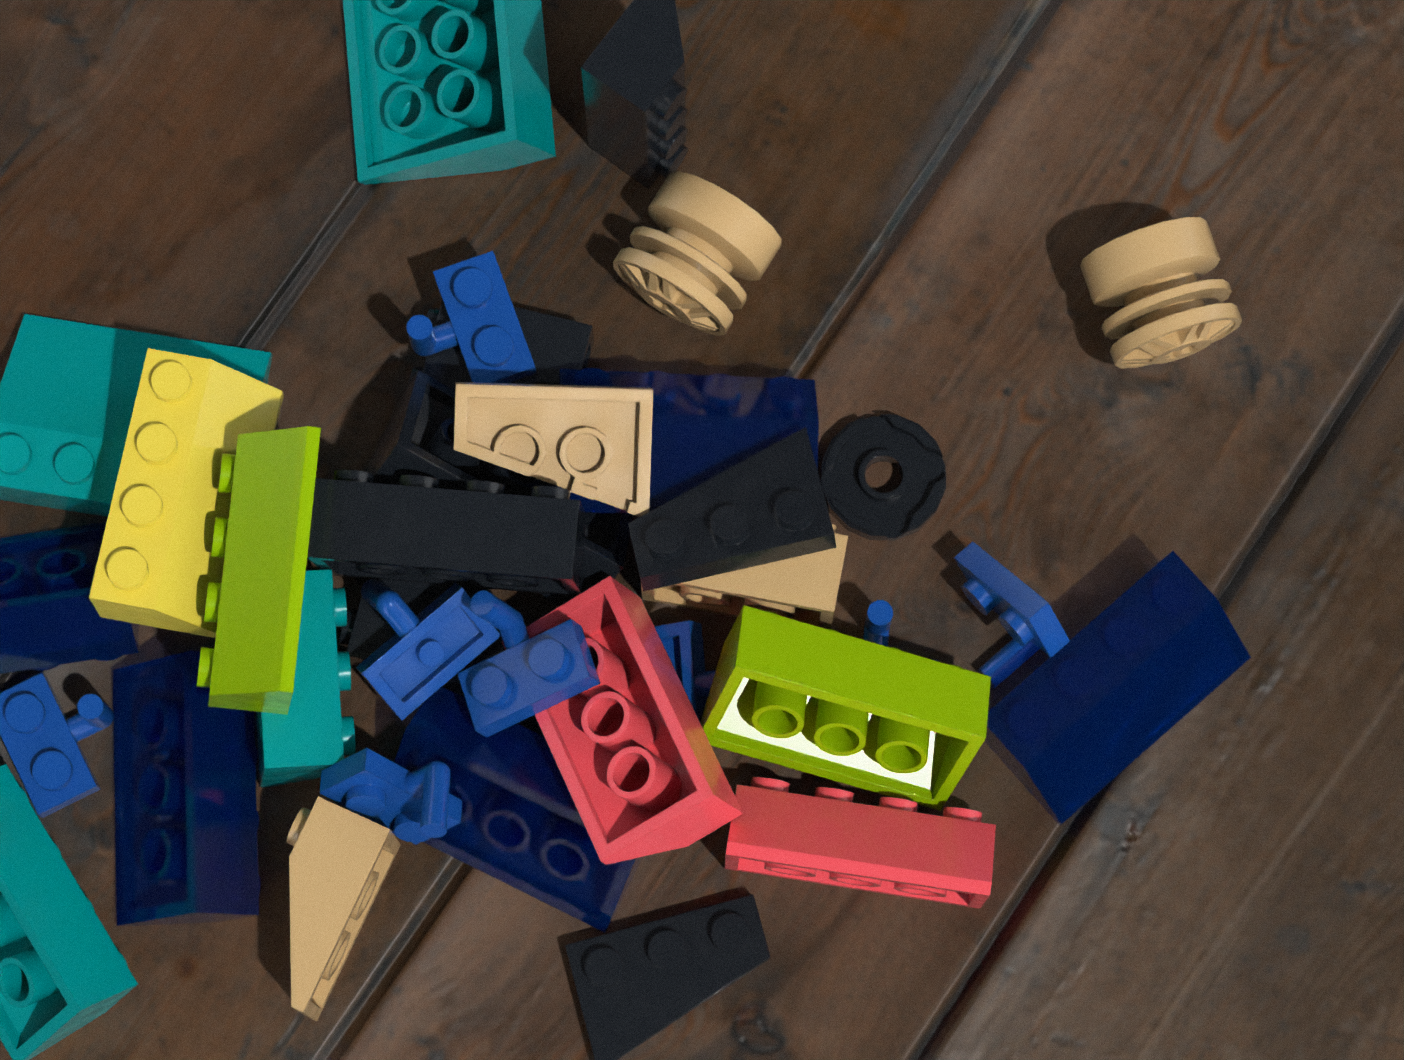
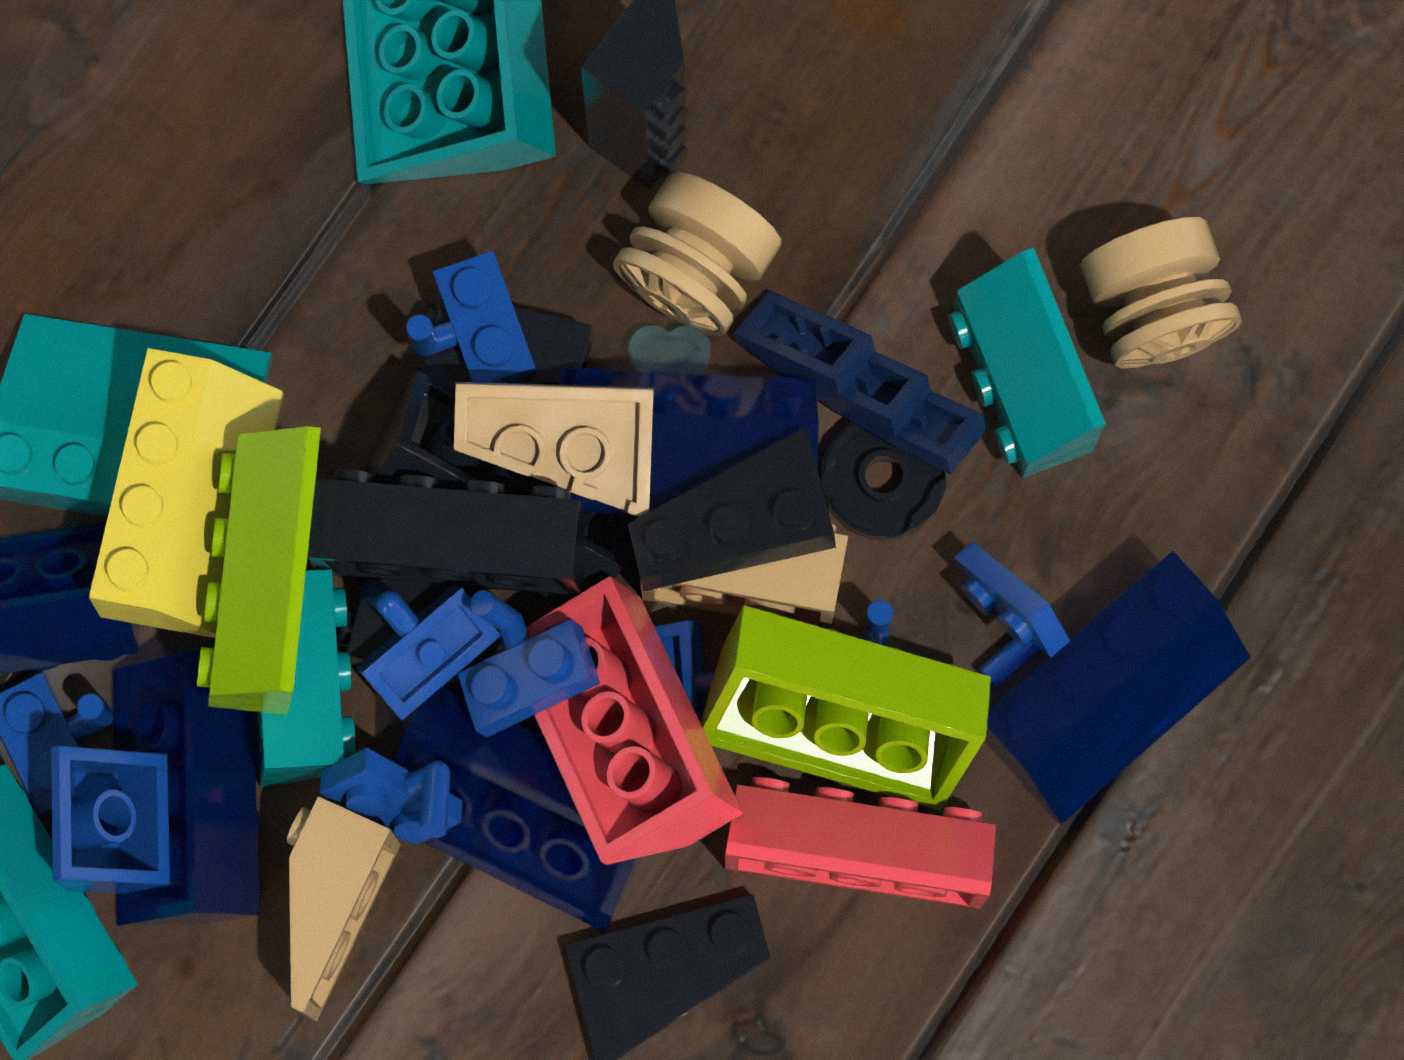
none -> blue slope [51,746,170,894]
none -> clear light blue tile [628,325,711,404]
none -> dark blue slope [734,290,986,474]
none -> teal slope [948,247,1106,478]

